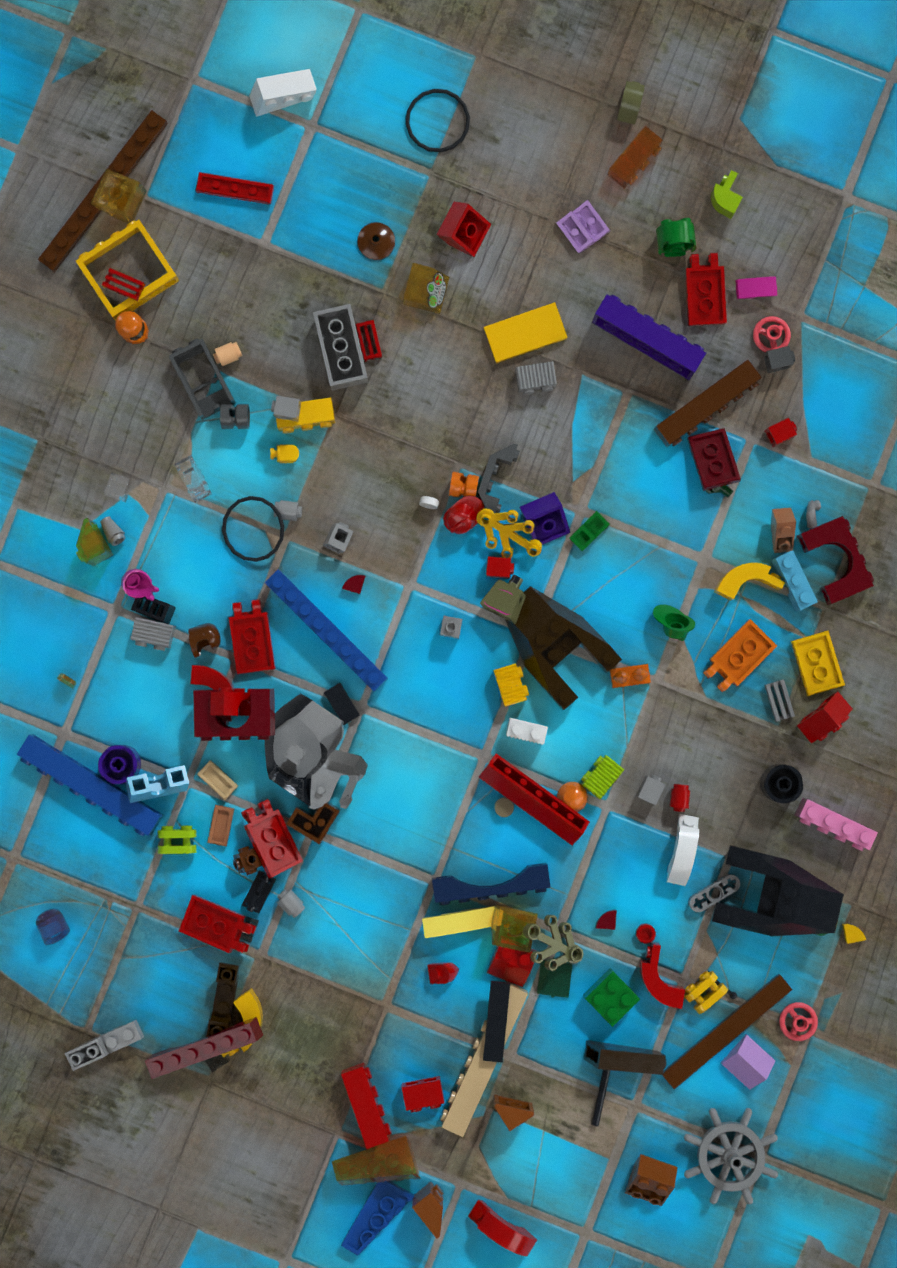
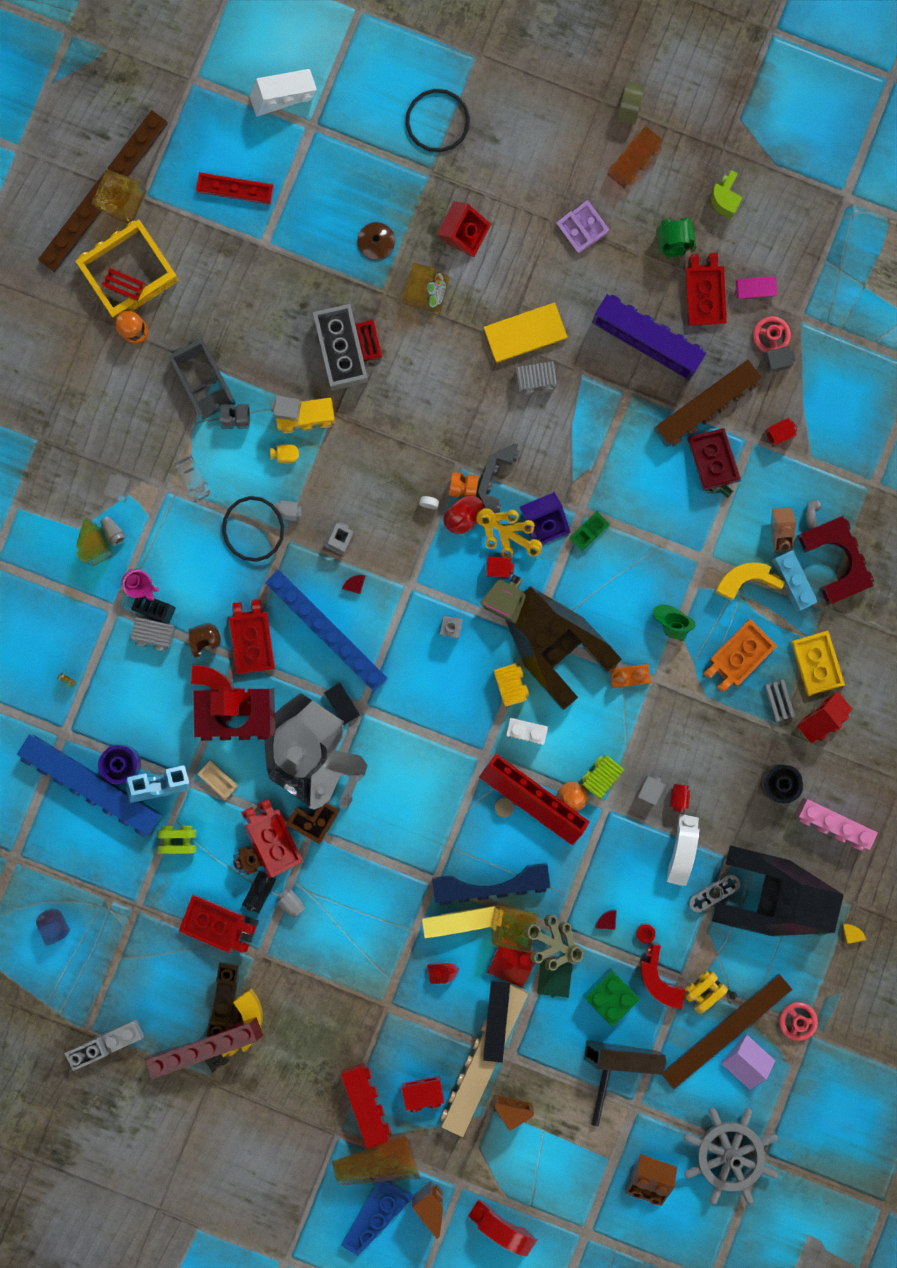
nougat tile [207,805,235,846] -> none
light nougat brick [213,342,242,367] -> none

